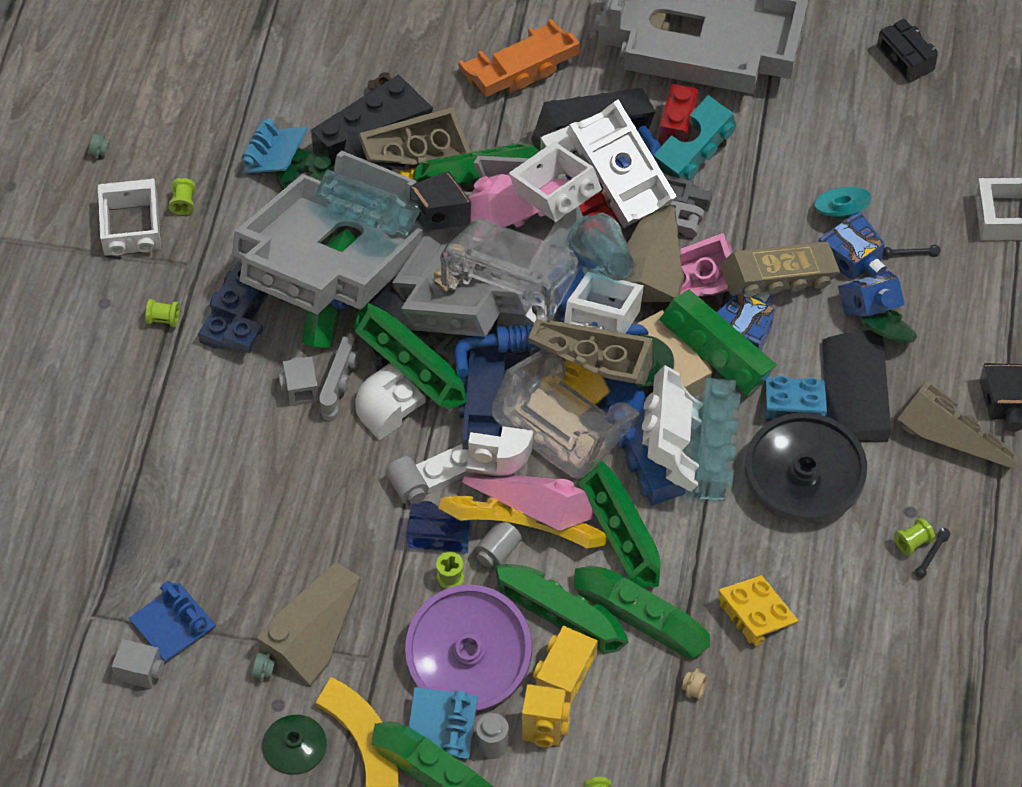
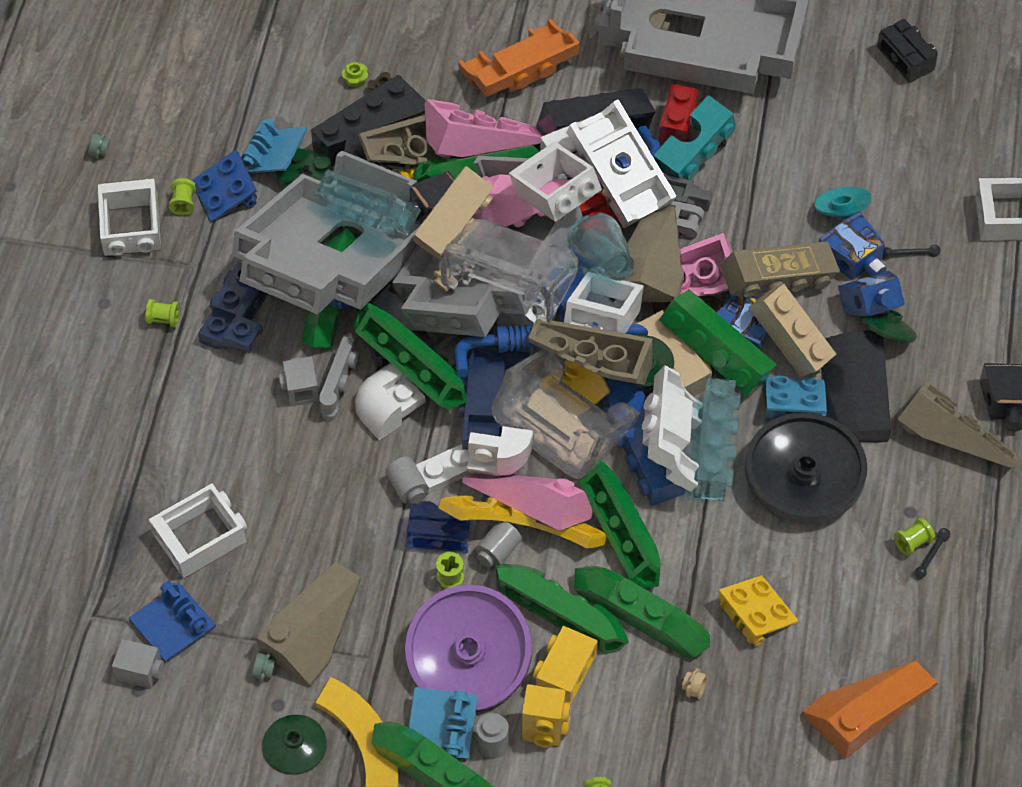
none -> white window [149,484,247,578]
none -> blue hinge [192,149,257,222]
none -> lime plate [342,62,368,88]
none -> tan brick [411,166,494,260]
none -> bright pink wedge [425,99,543,158]
none -> tan brick [748,284,836,377]
none -> orange wedge [802,660,938,759]

